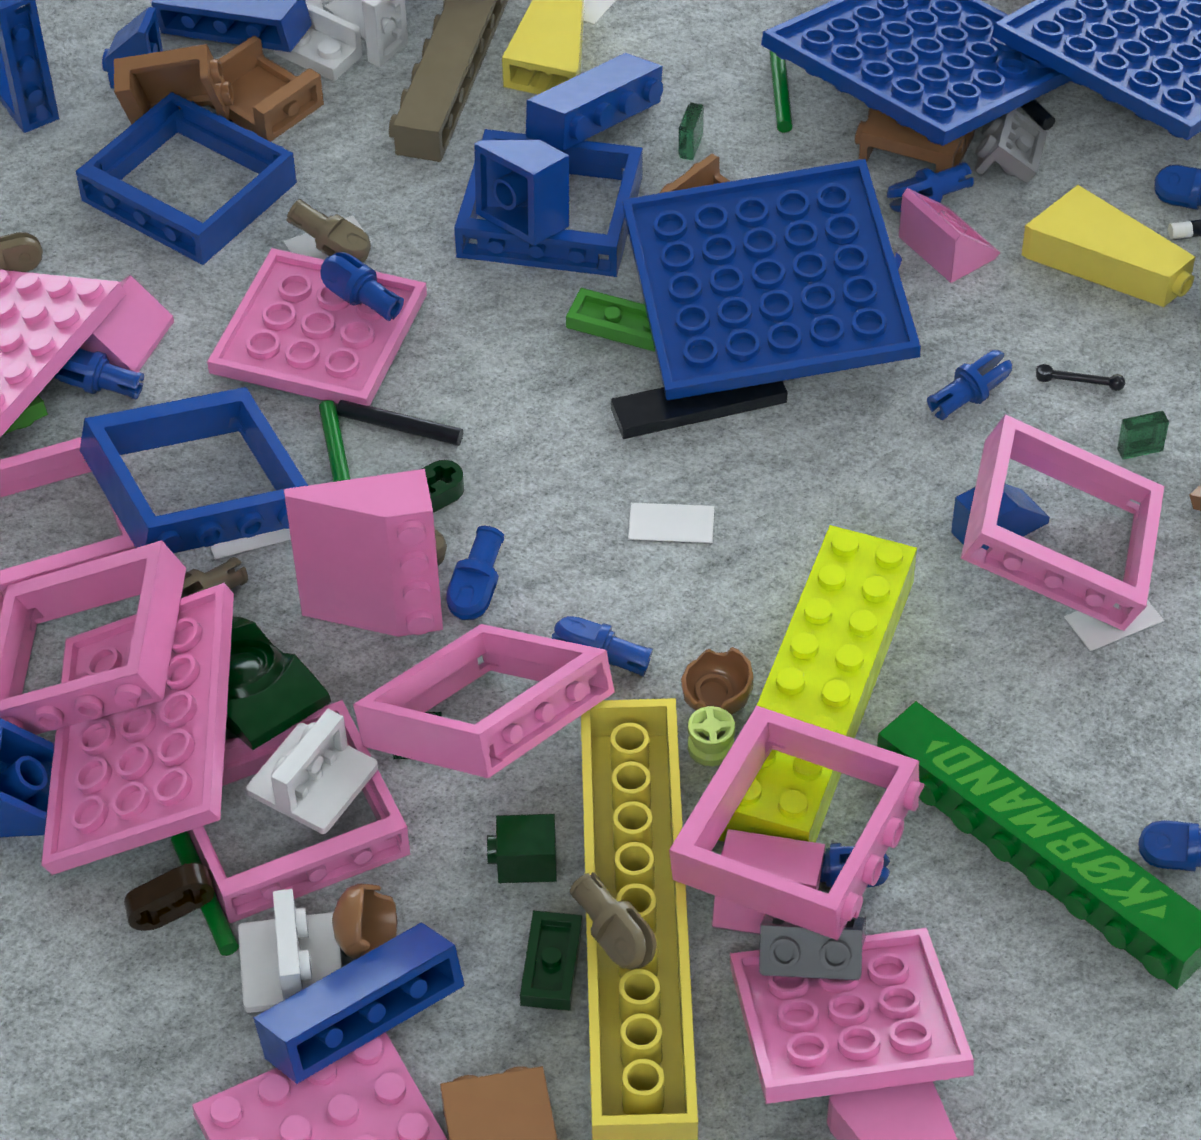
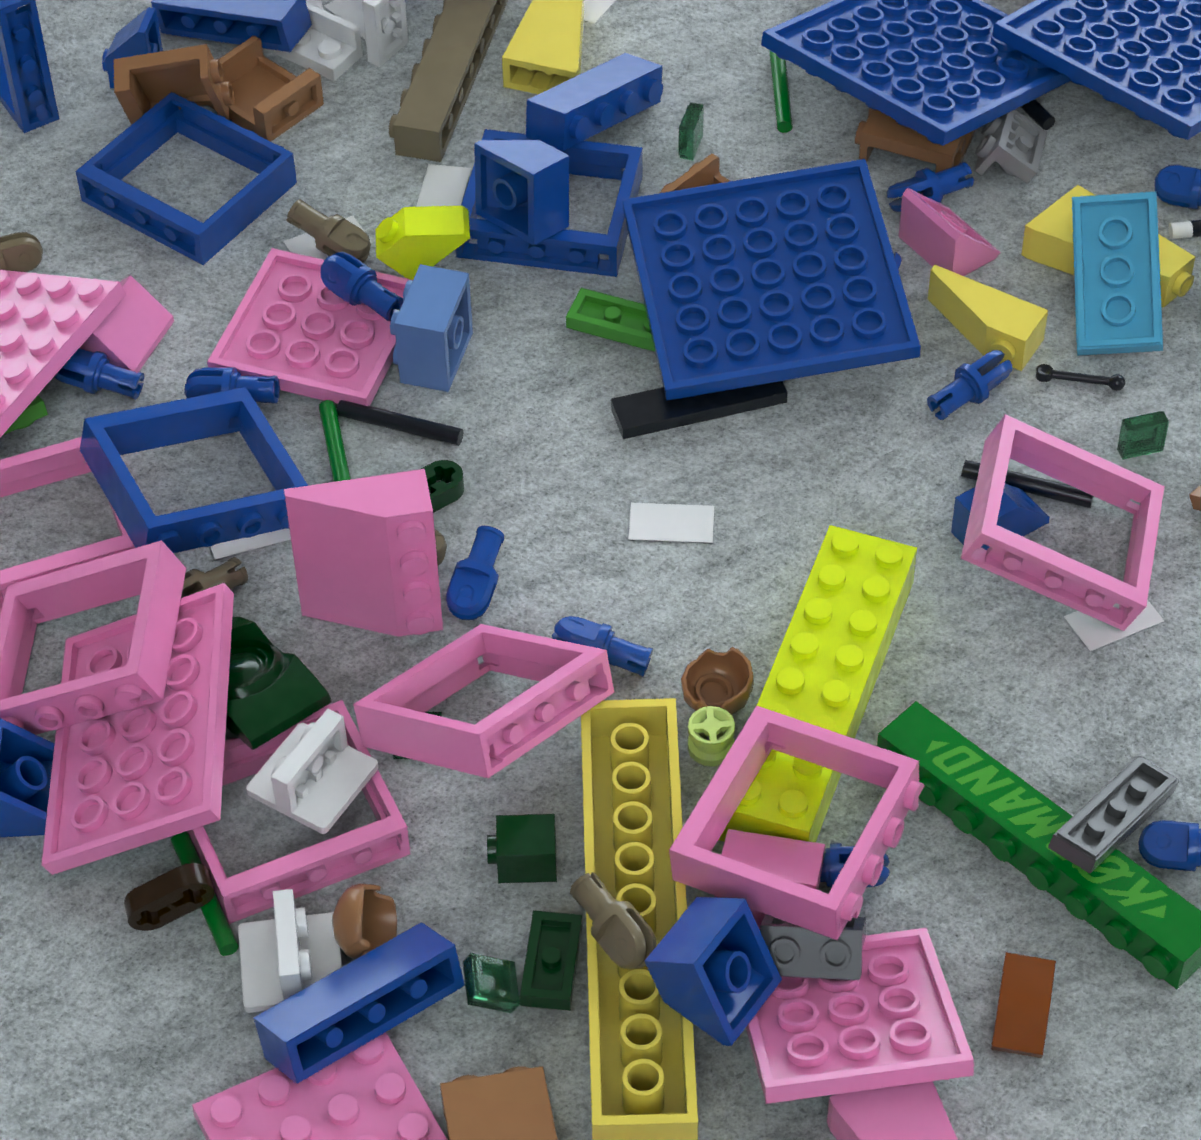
none -> blue arm [184,367,280,404]
none -> neon yellow slope [375,206,470,280]
none -> medium blue brick [390,264,473,392]
none -> white sticker [416,164,471,207]
none -> clear green tile [463,953,520,1013]
none -> blue slope [644,897,782,1046]
none -> light yellow slope [928,264,1048,371]
none -> black bar [961,460,1094,508]
none -> dark orange slope [991,952,1056,1058]
none -> dark grey tile [1048,756,1179,874]
none -> medium azure tile [1072,191,1163,356]

